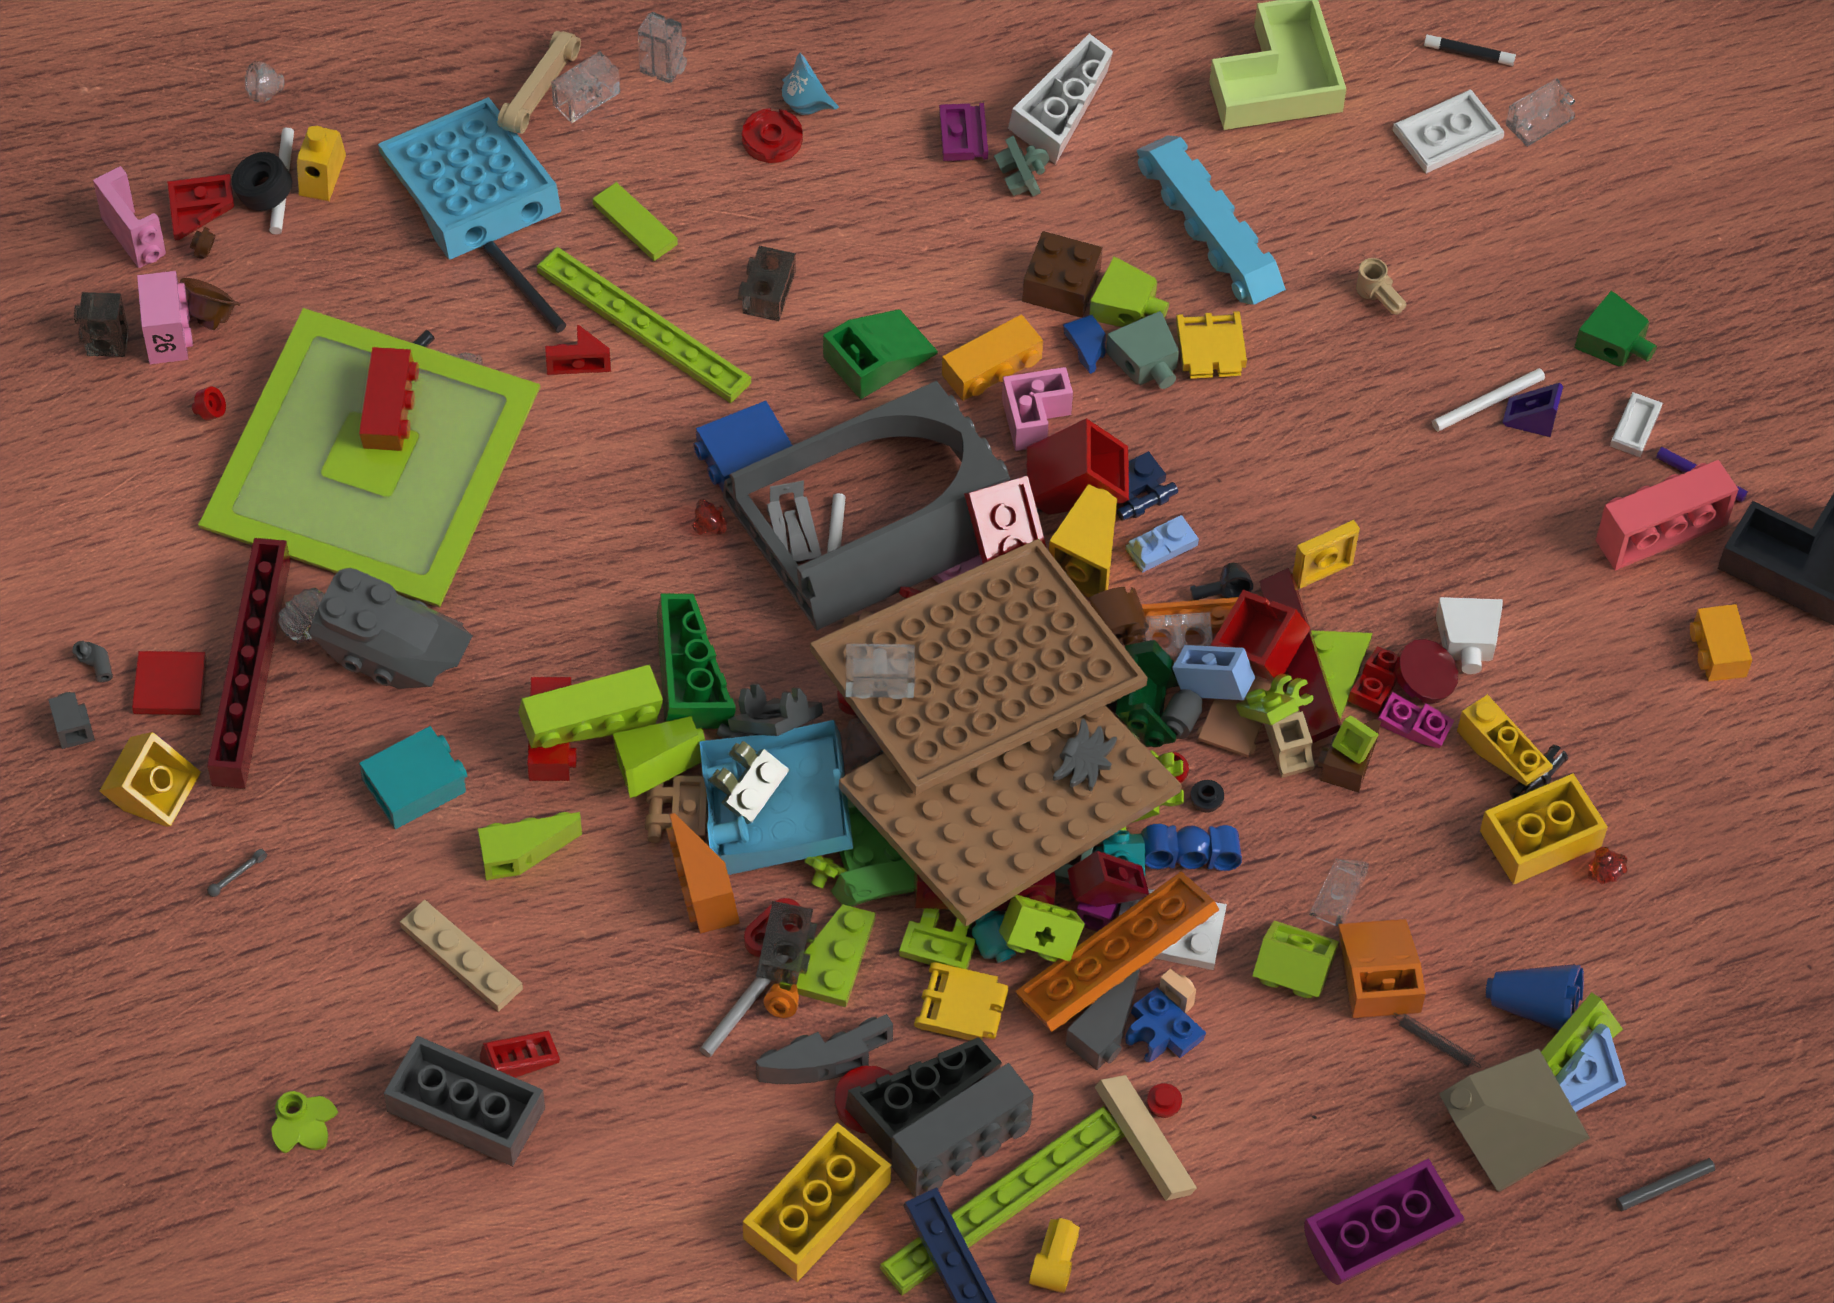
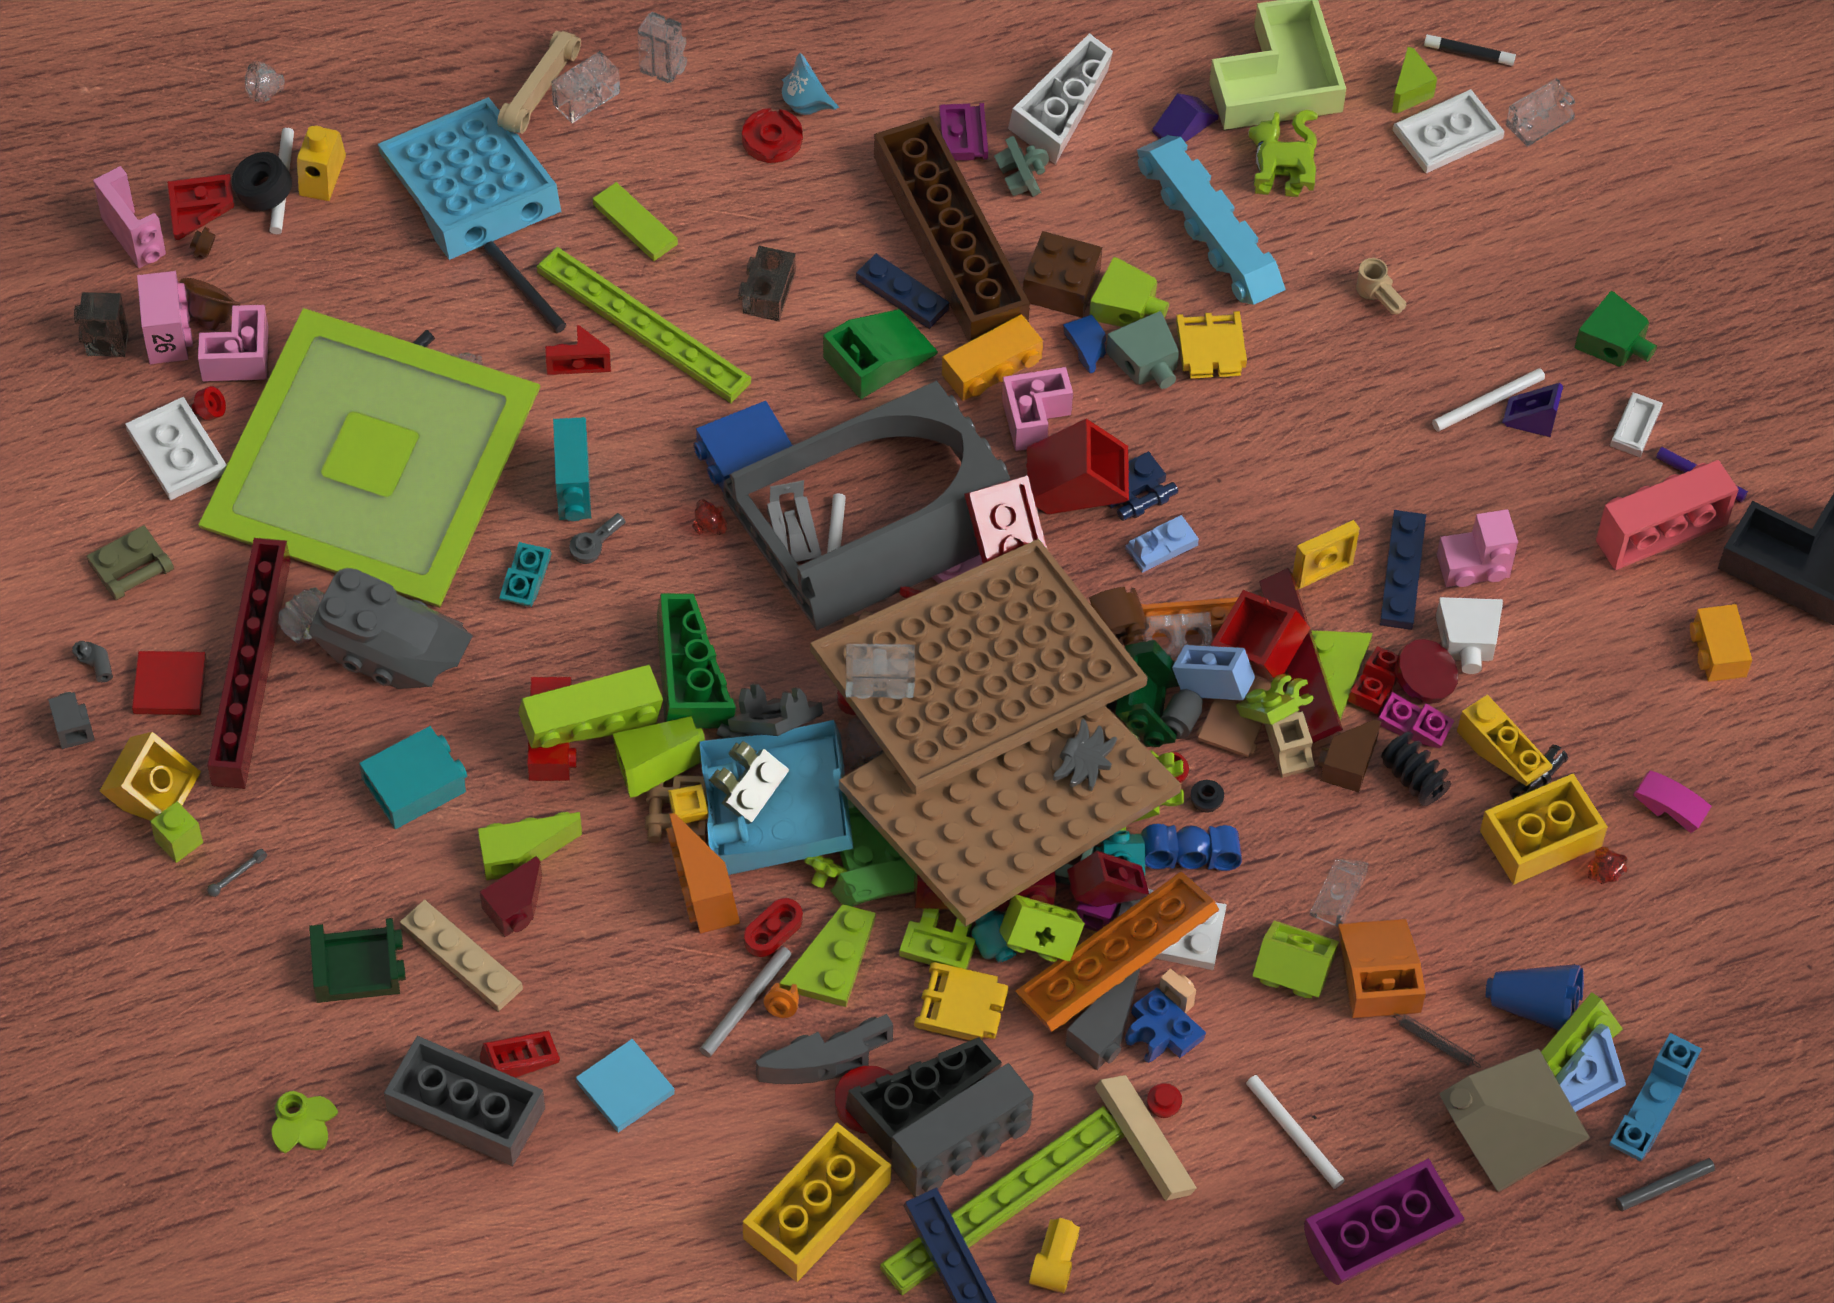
red brick [359,347,419,451] -> none
clear smoke brick [756,901,817,985] -> none
yellow slope [1049,484,1117,597] -> none
black bar [1190,562,1253,600] -> none
lime tile [1332,715,1379,764] -> none
none -> olive plate [87,525,174,600]
none -> white plate [125,397,227,500]
none -> lime brick [150,801,203,863]
none -> bright pink brick [198,305,268,381]
none -> dark green panel [309,918,406,1003]
none -> dark red slope [480,856,542,937]
none -> teal slope [499,542,552,607]
none -> teal brick [553,417,592,521]
none -> dark grey plate [569,513,625,564]
none -> medium azure tile [576,1039,675,1133]
none -> yellow tile [668,784,708,823]
none -> dark blue plate [856,253,950,329]
none -> reddish brown brick [874,116,1030,342]
none -> dark purple slope [1152,93,1219,142]
none -> white bar [1246,1075,1345,1189]
none -> lime animal [1248,110,1318,197]
none -> dark blue plate [1380,510,1426,630]
none -> black piece [1381,731,1451,806]
none -> lime slope [1392,47,1437,114]
none -> bright pink brick [1437,509,1518,587]
none -> dark azure slope [1609,1033,1702,1162]
none -> dark pink slope [1633,770,1712,833]

